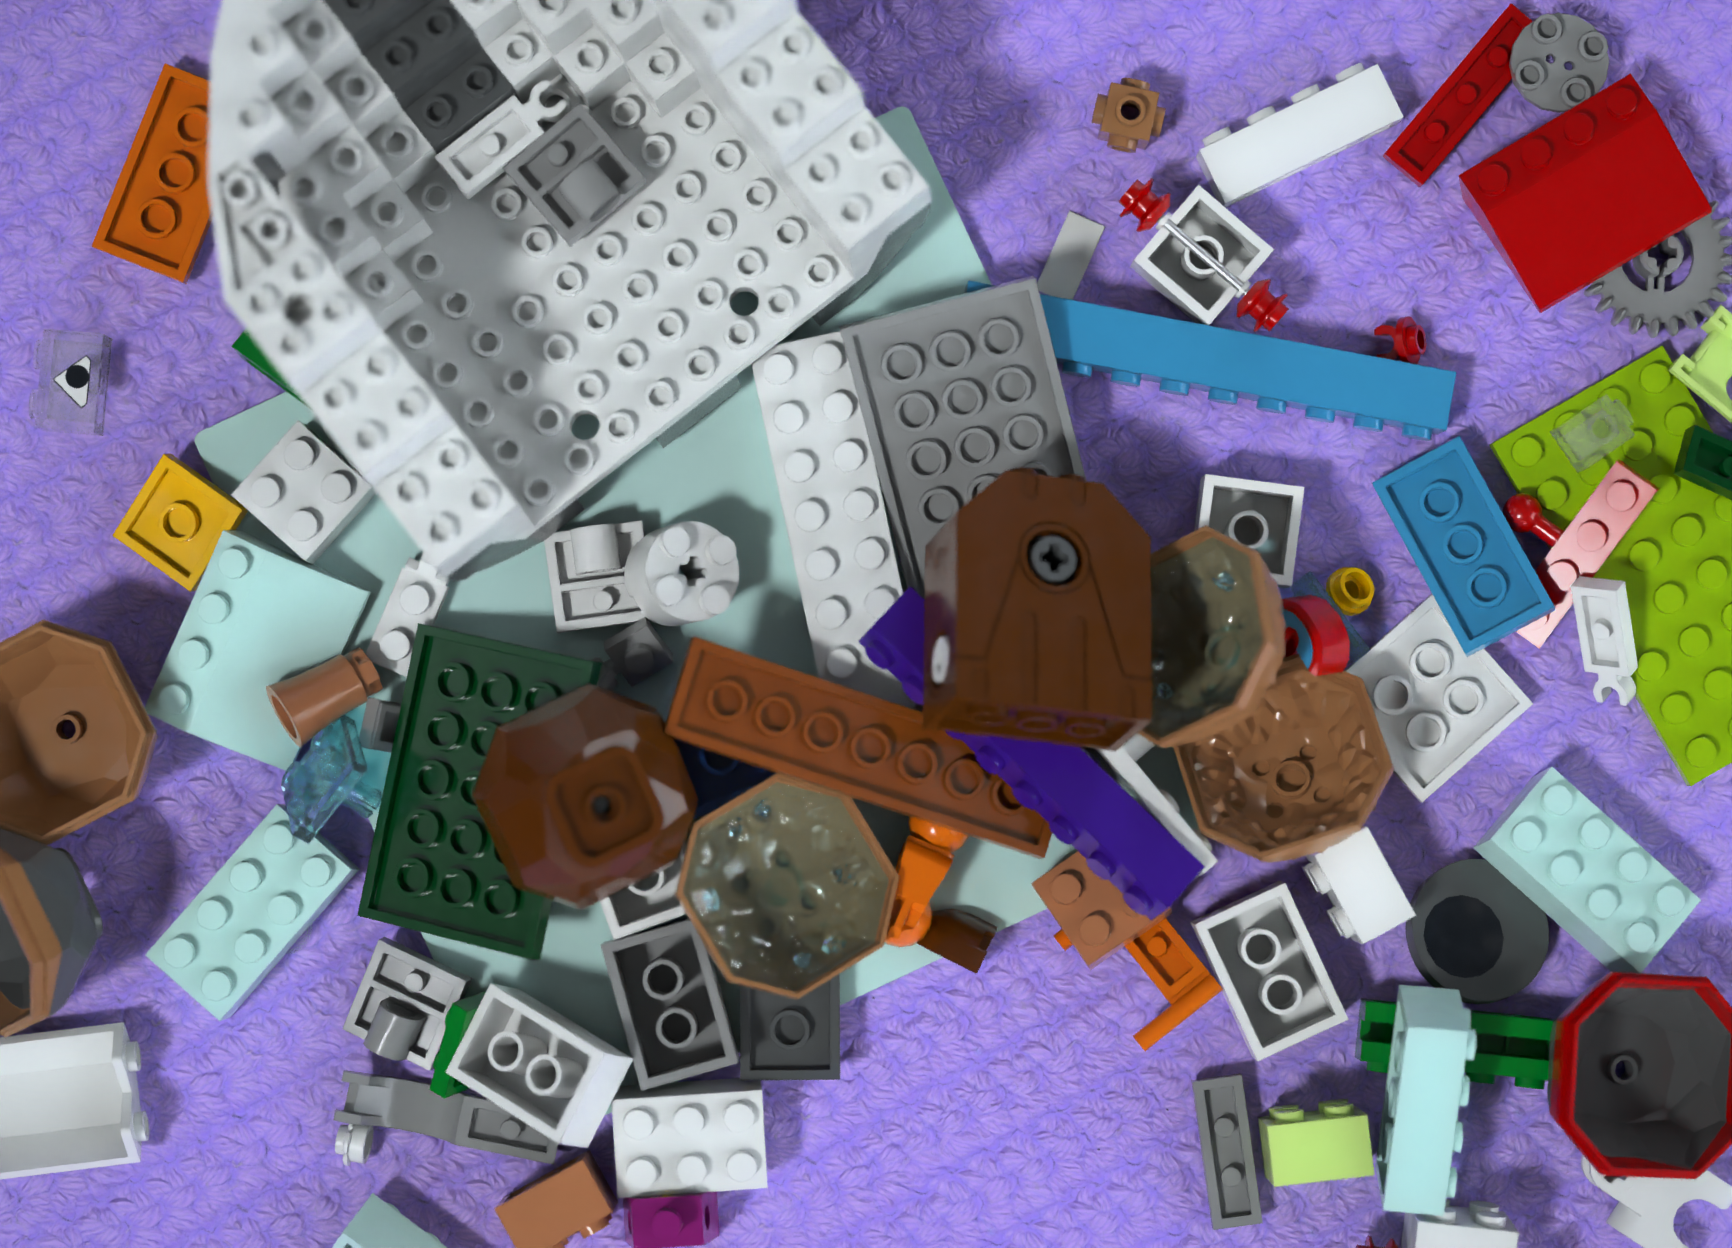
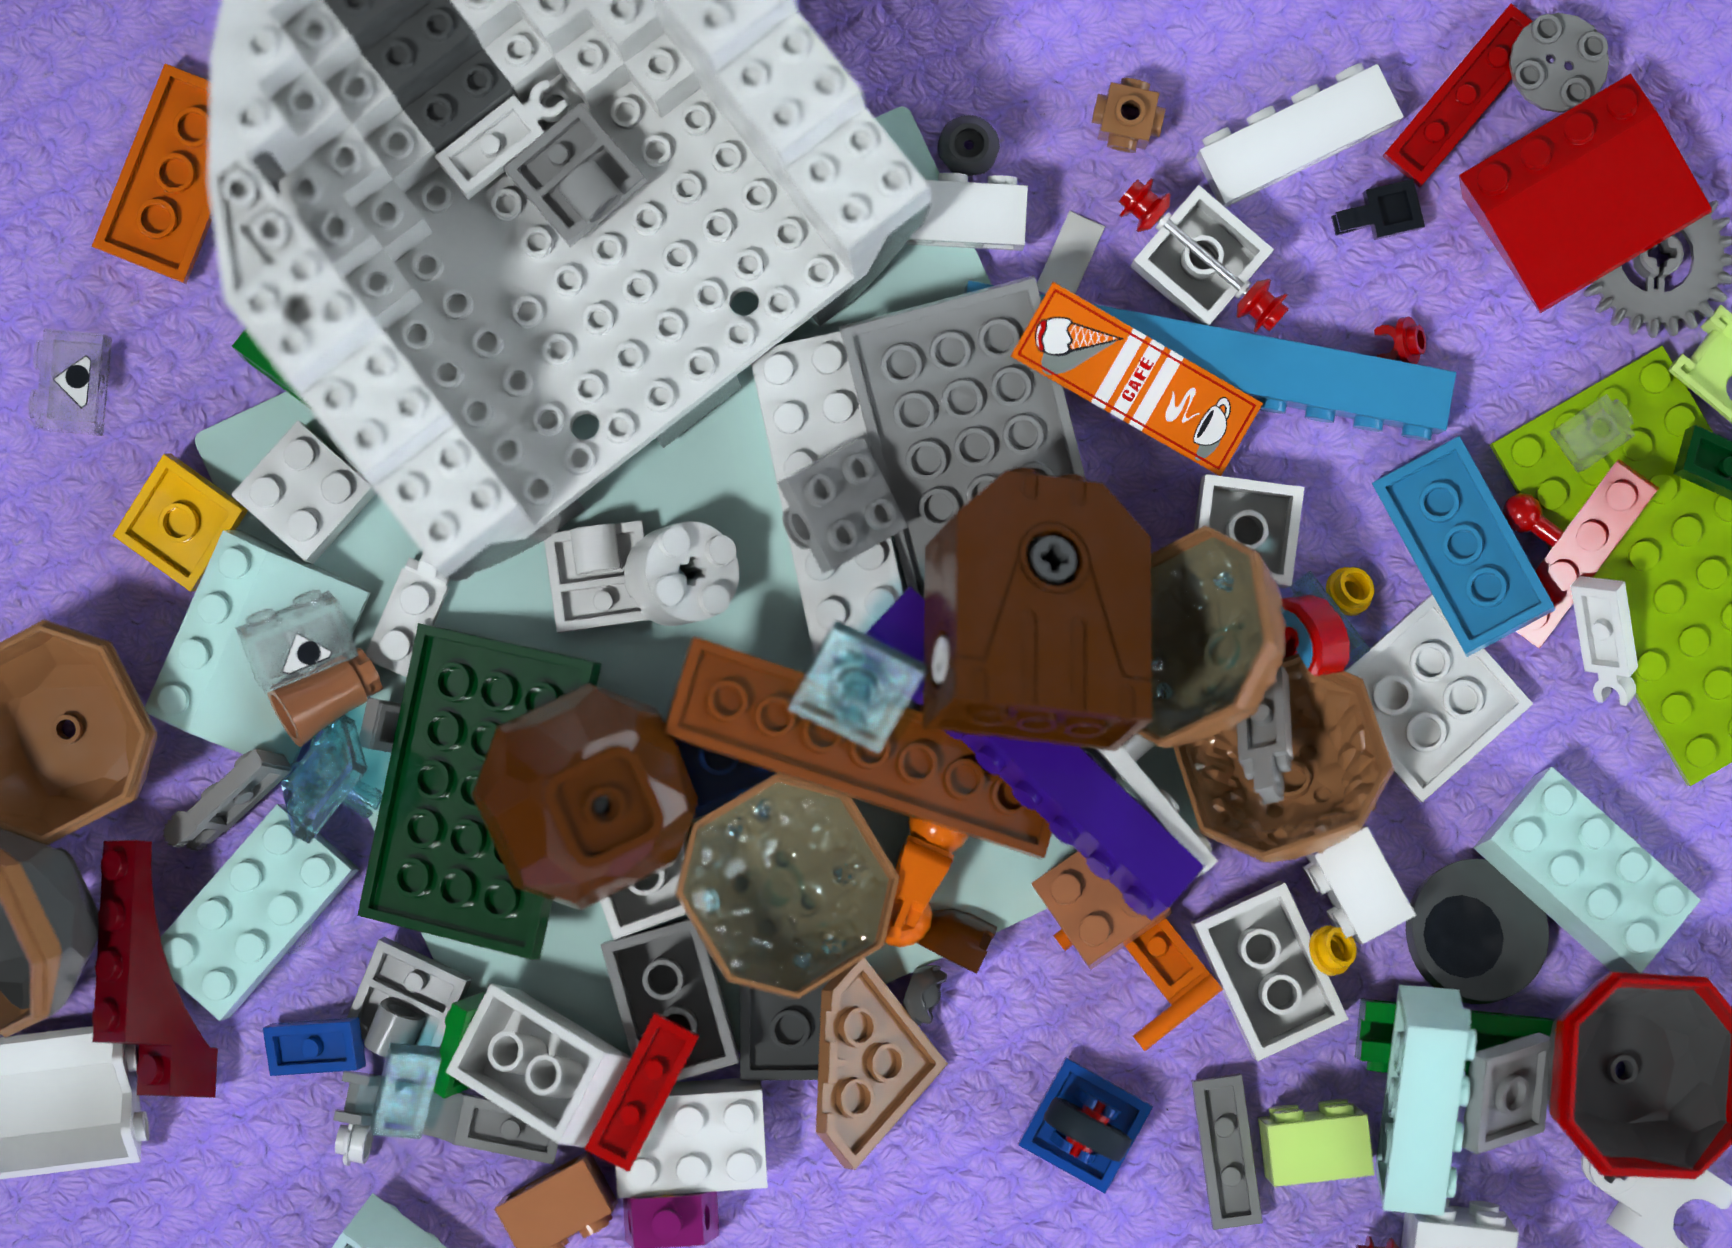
light grey plate [590,617,673,692] -> none
none -> dark red arch [92,840,218,1098]
none -> light grey hinge [163,749,292,851]
none -> clear brick [236,590,359,694]
none -> blue plate [263,1017,366,1076]
none -> clear light blue plate [370,1043,441,1139]
none -> red plate [584,1012,700,1172]
none -> light grey plate [777,437,908,573]
none -> clear light blue plate [788,620,927,754]
none -> medium nougat plate [816,958,948,1170]
none -> dark grey plate [902,965,947,1026]
none -> white brick [905,173,1028,251]
none -> dark grey plate [937,115,1000,176]
none -> sticker [1011,282,1263,476]
none -> blue plate [1017,1057,1153,1193]
none -> light grey hinge [1237,666,1293,804]
none -> yellow plate [1309,925,1357,976]
none -> black plate [1331,179,1425,240]
none -> light grey plate [1462,1033,1550,1154]

